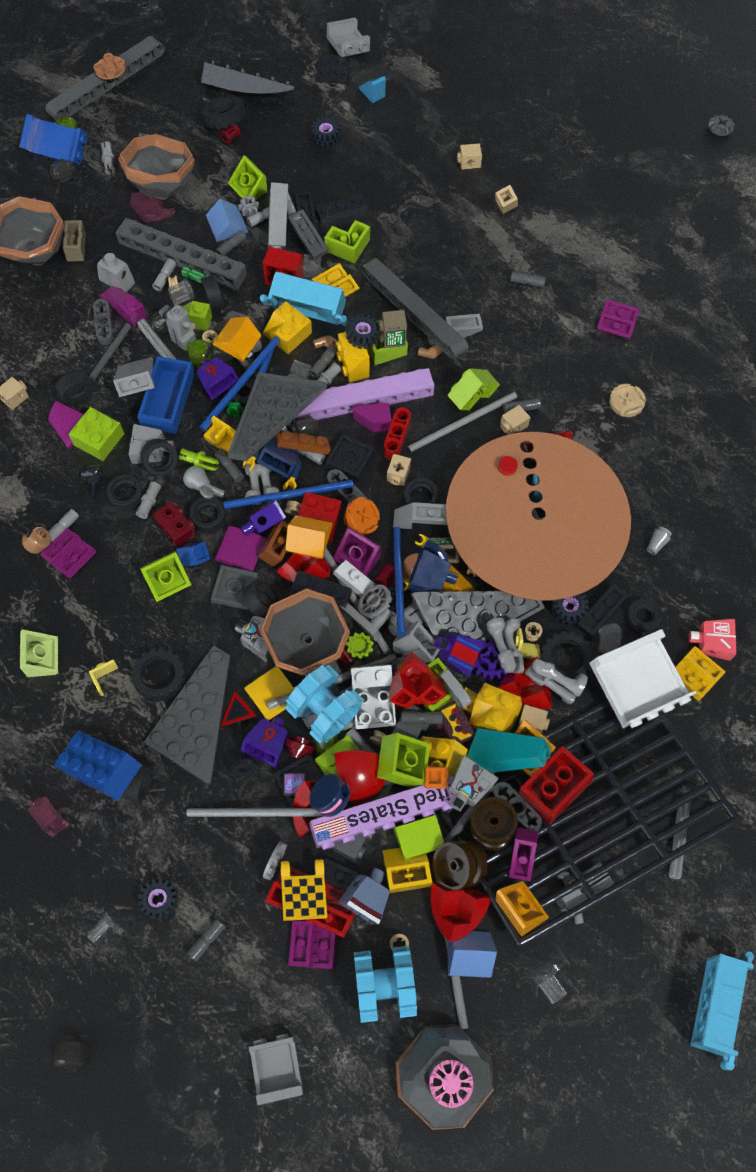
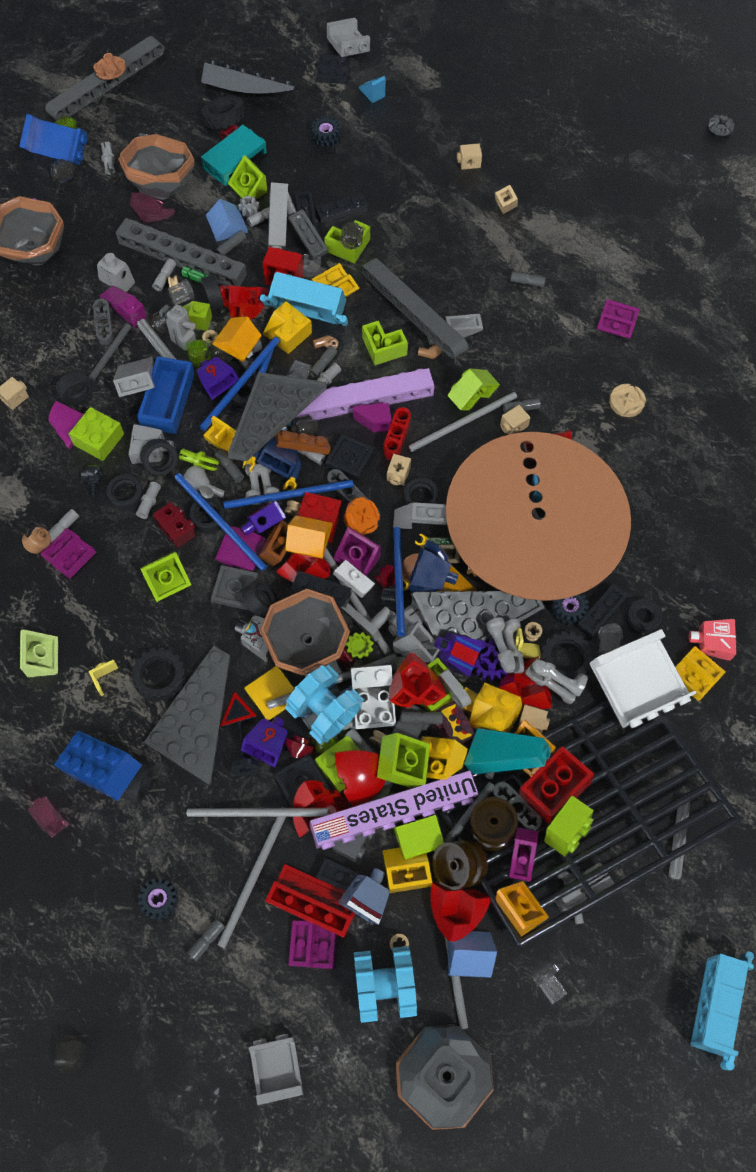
dark tan brick [63,220,86,261] -> none
clear tile [87,914,124,943] -> none
blue panel [177,541,210,567] -> none
green plate [227,402,244,418] -> none
light grey wheel [263,841,287,880] -> none
yellow flag [280,859,327,921] -> none
medium lavender tile [284,773,305,796] -> none
dark blue head [309,774,350,817] -> none
yellow slope [336,331,370,383] -> none
black bush [346,314,380,349] -> none
light grey wheel [358,585,392,619] -> none
dark tan brick [379,310,407,349] -> none
orange tile [425,766,448,789] -> none
bright pink wheel [429,1060,473,1108] -> none
light grey torso [448,756,498,811] -> none
red tile [498,456,518,476] -> none
light grey cone [646,526,672,555] -> none
none -> blue piece [174,473,268,571]
none -> teal panel [201,125,267,186]
none -> light grey piece [217,807,286,949]
none -> red brick [220,286,269,320]
none -> clear smoke head [340,222,363,250]
none -> lime brick [544,796,594,857]

